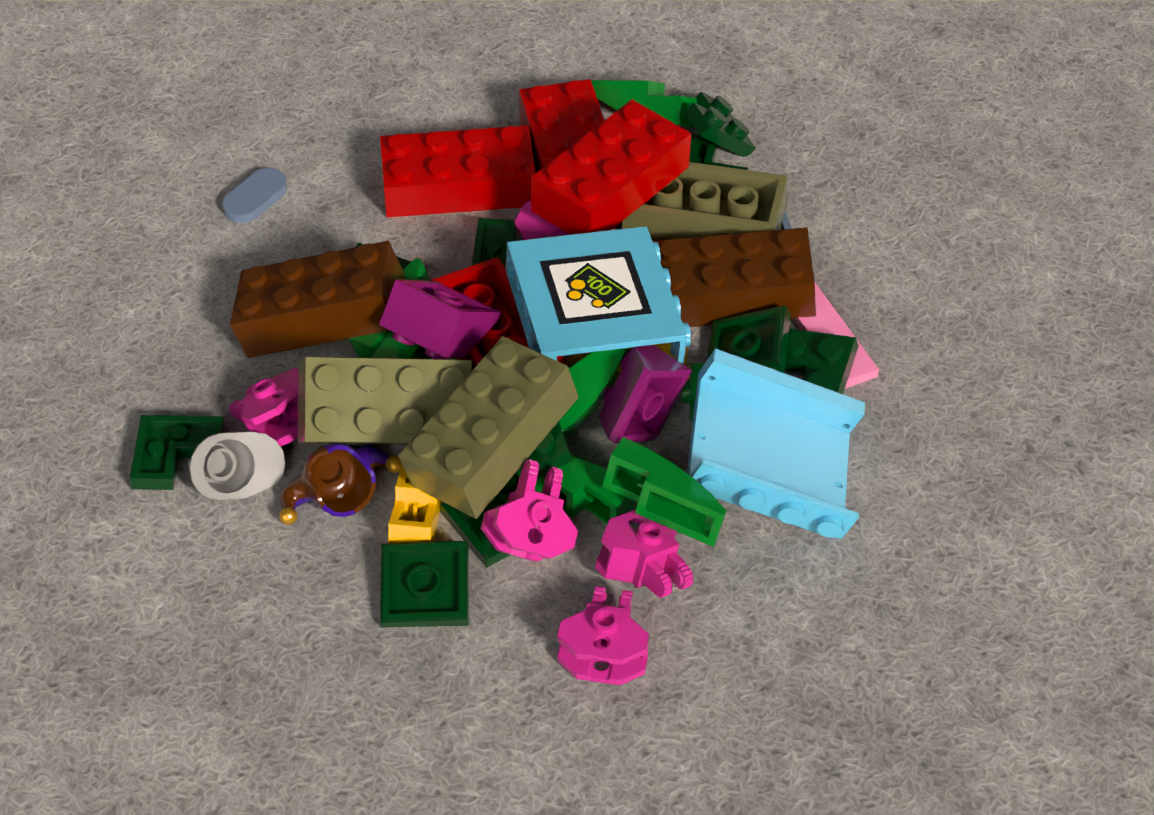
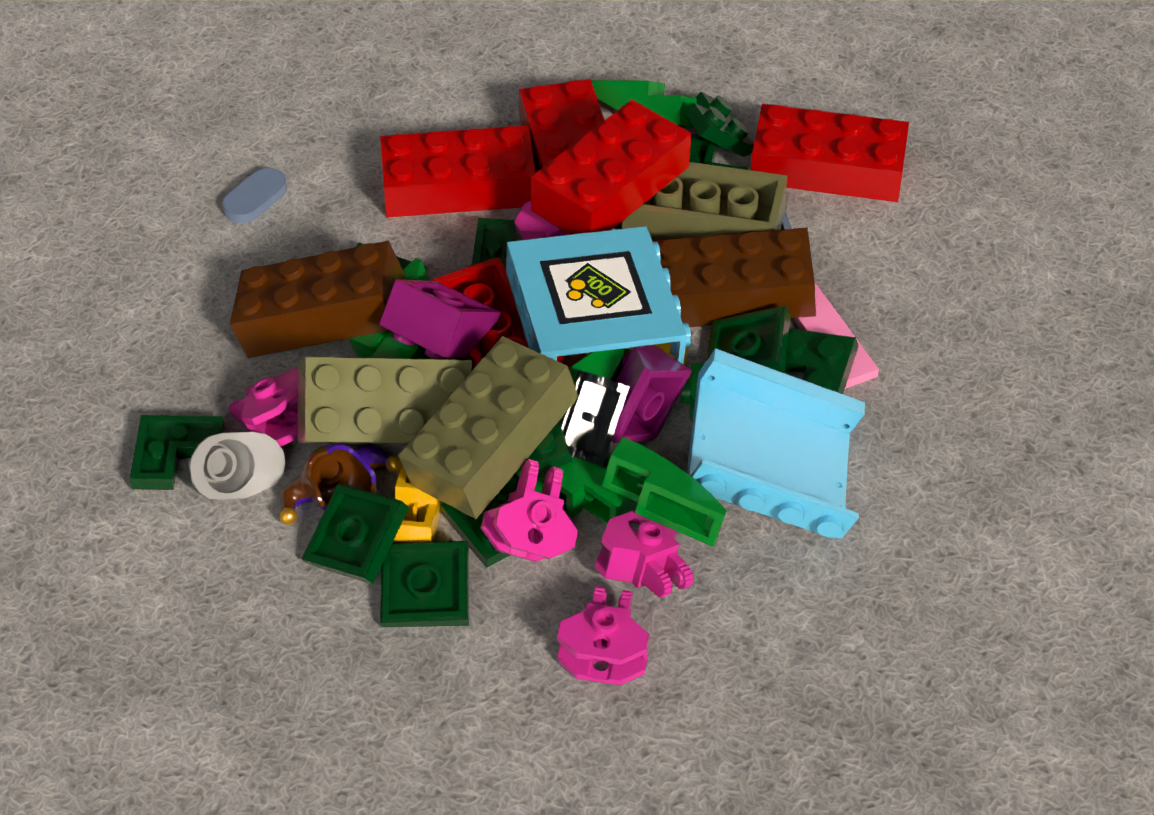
none -> dark green plate [301,484,409,584]
none -> black hinge [561,370,629,466]
none -> red brick [751,103,909,202]

